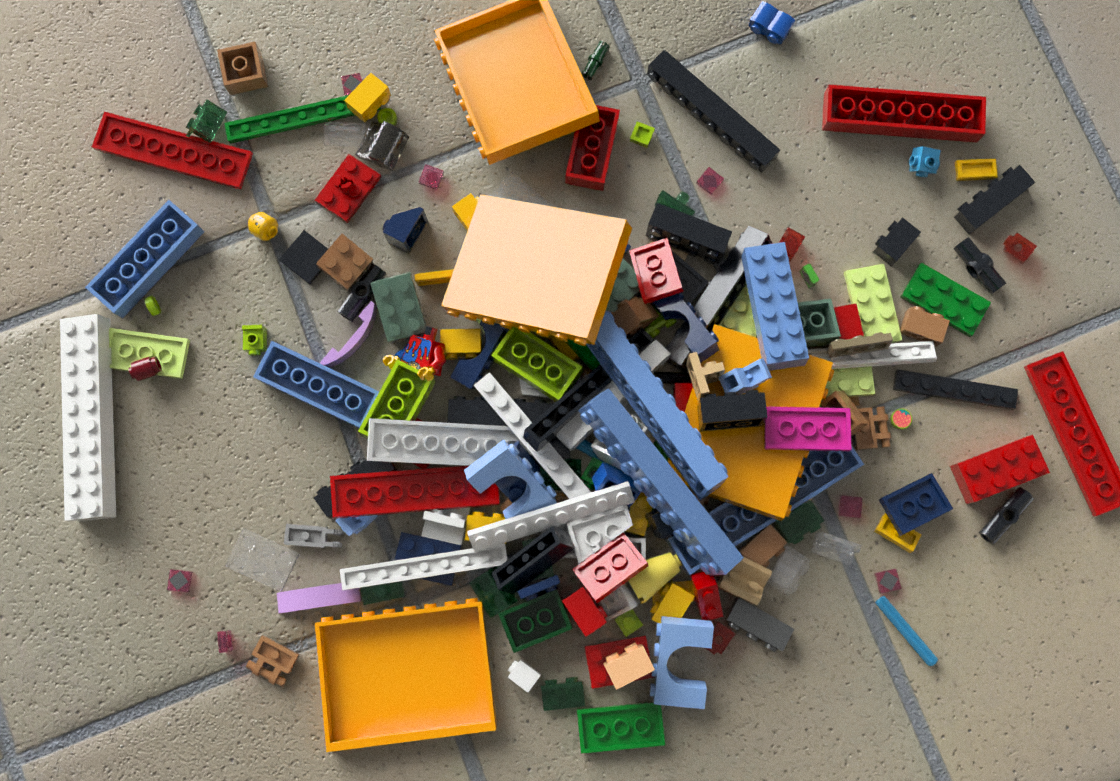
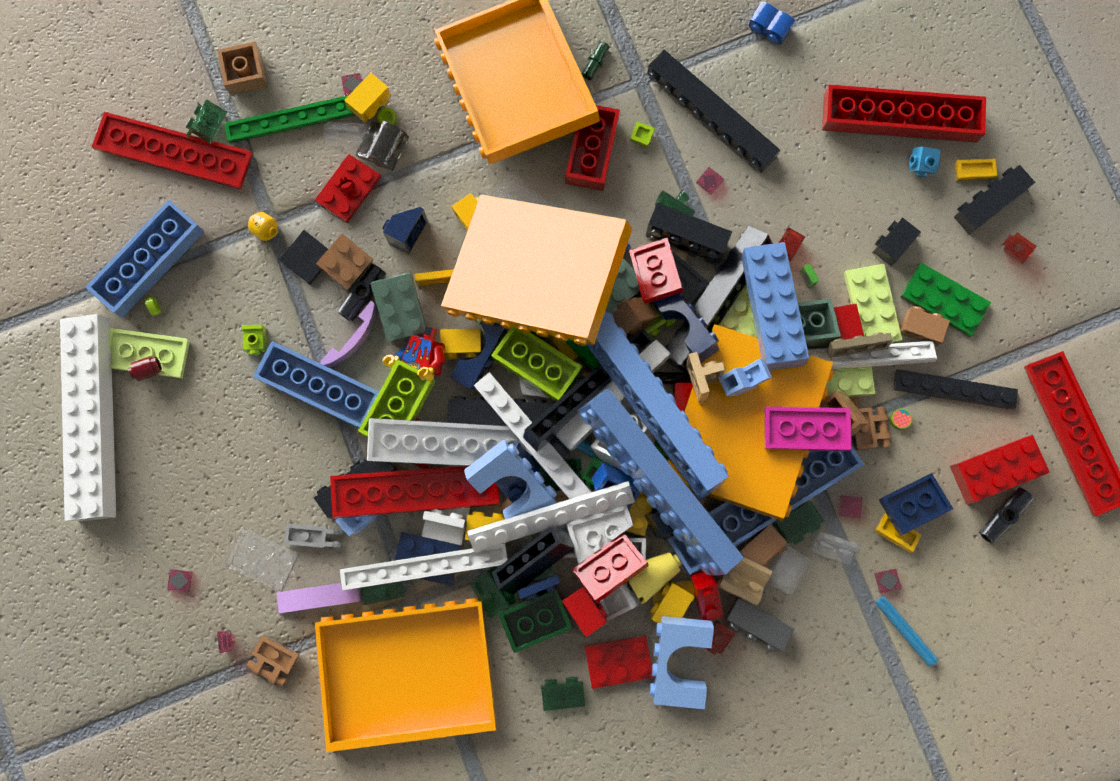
clear pink plate [418,164,444,190] -> none
white brick [507,659,541,692] -> none
green plate [577,702,665,754] -> none
light nougat brick [603,643,655,690] -> none
lime plate [614,609,643,637] -> none
black brick [697,390,768,432] -> none
black piece [954,237,1006,294] -> none

